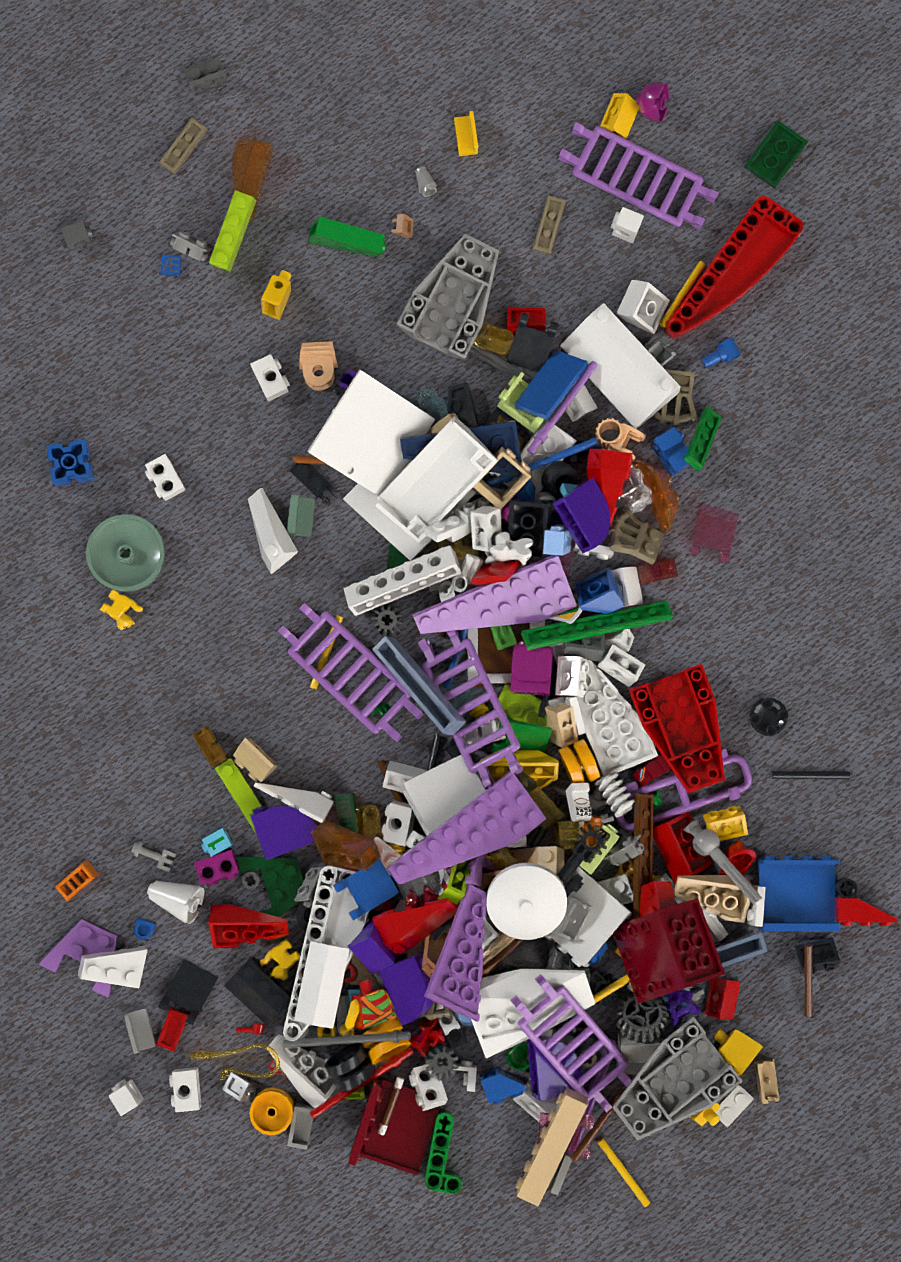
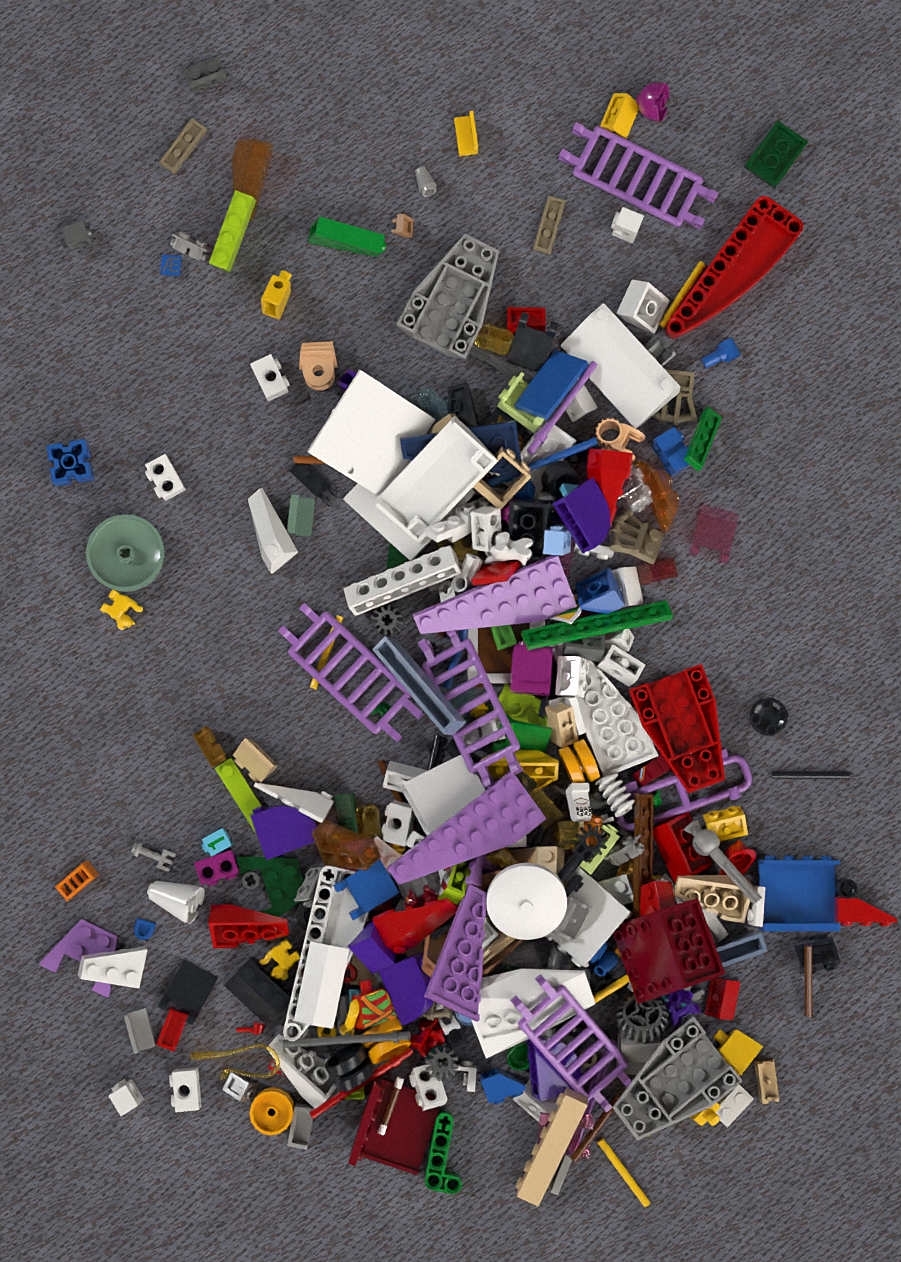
none -> blue cone [594,951,618,976]

